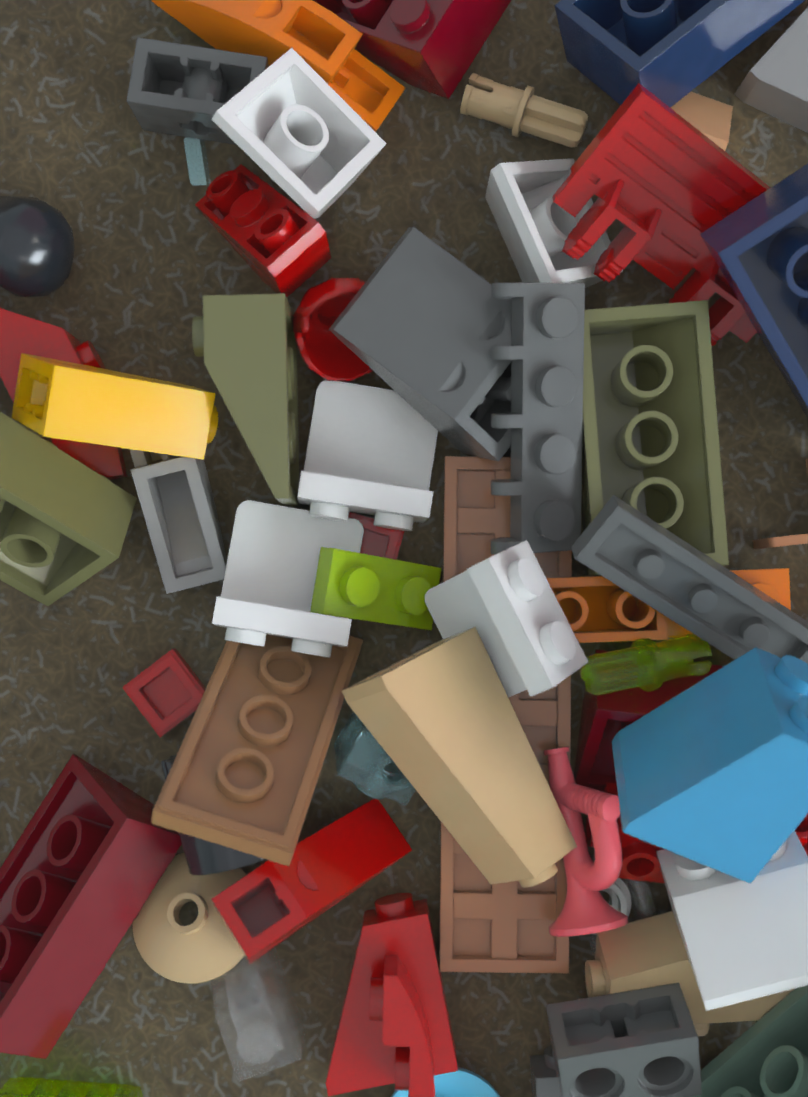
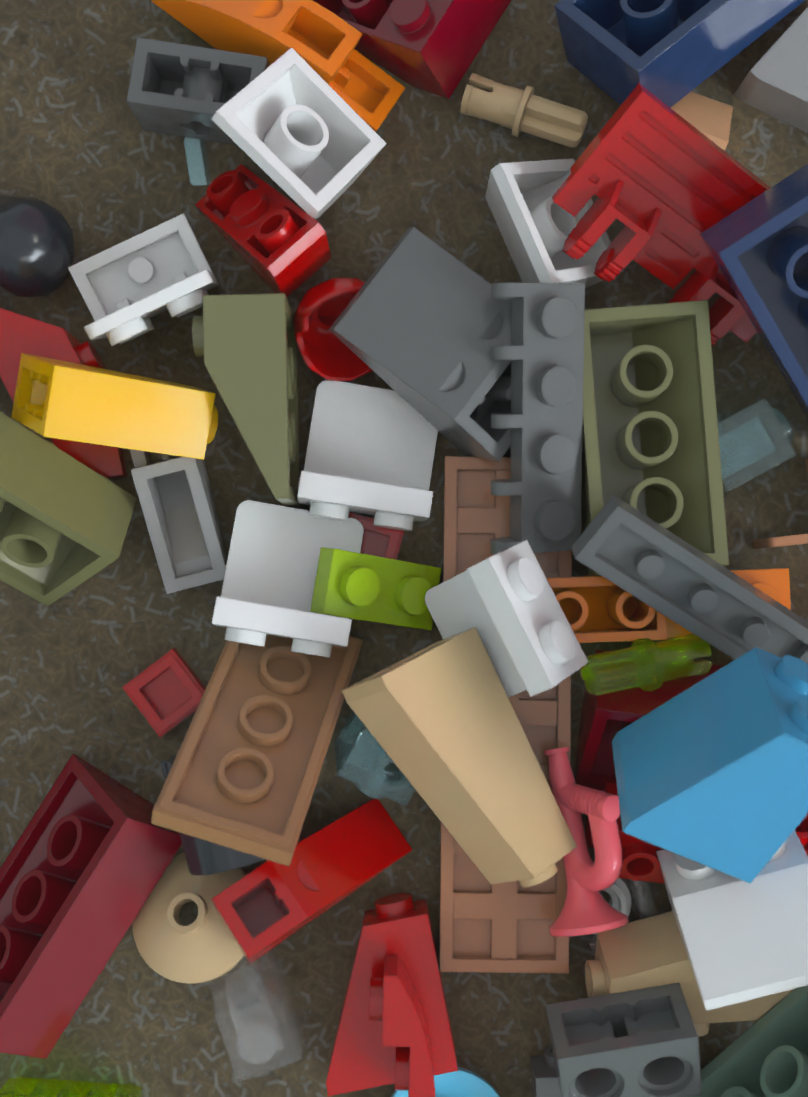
none -> white bracket [68,213,219,346]
none -> clear light blue brick [718,398,796,493]

